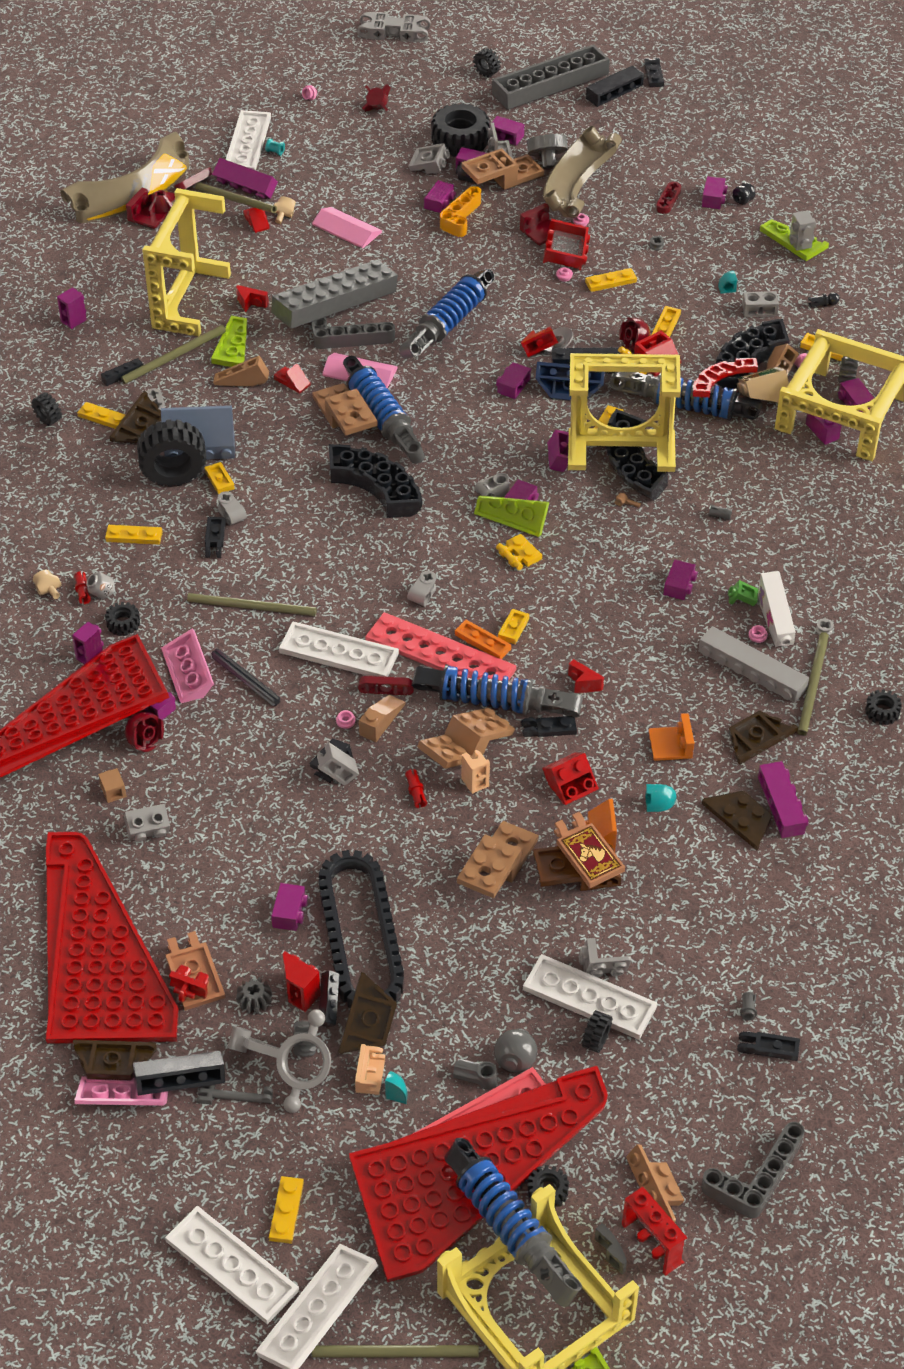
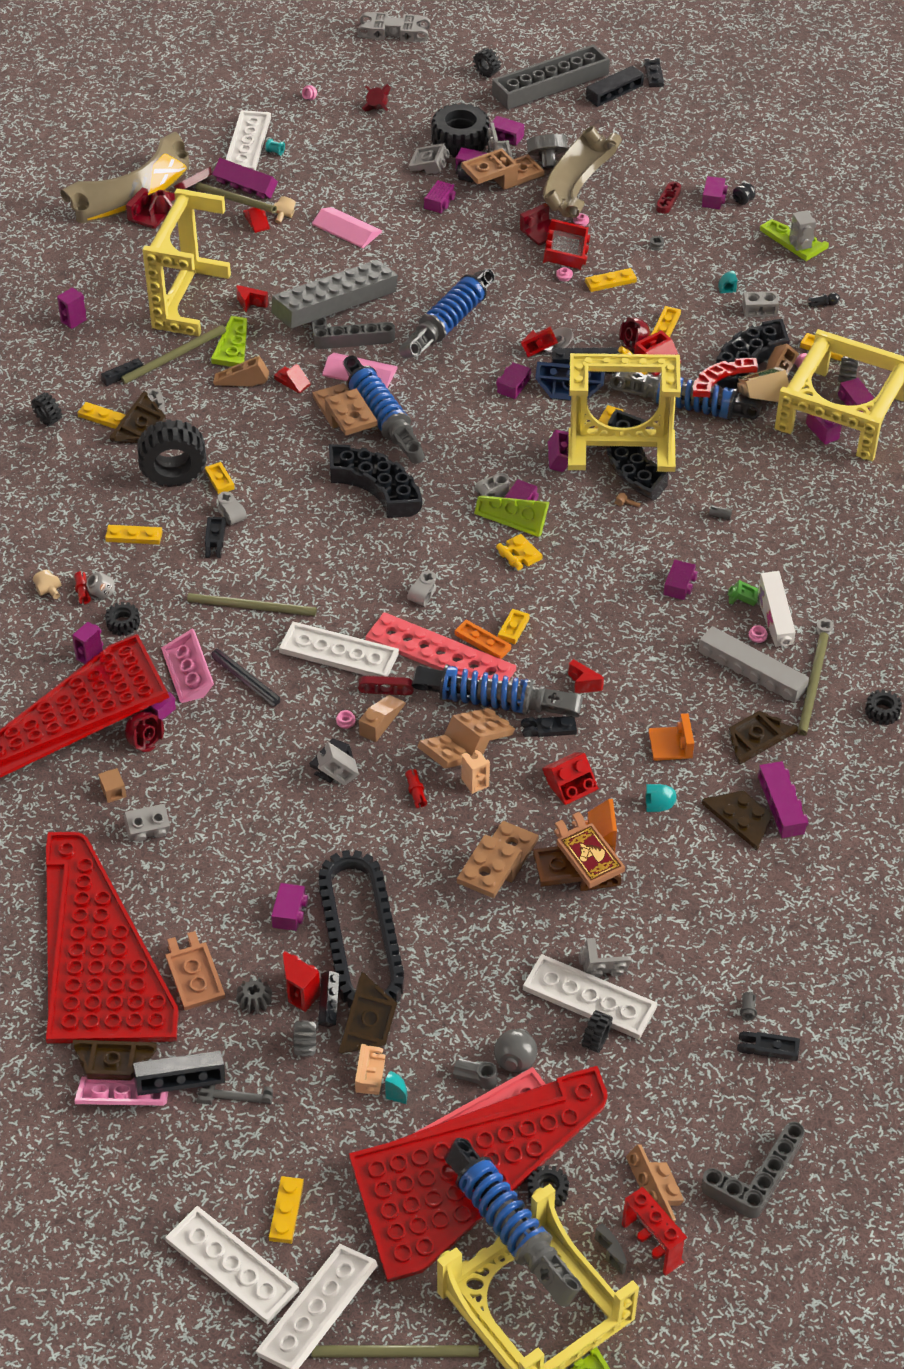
sand blue slope [161,405,235,460] -> none
red hips [169,964,209,1002] -> none
light grey piece [227,1009,331,1113] -> none
light orange beam [440,186,481,237] -> none

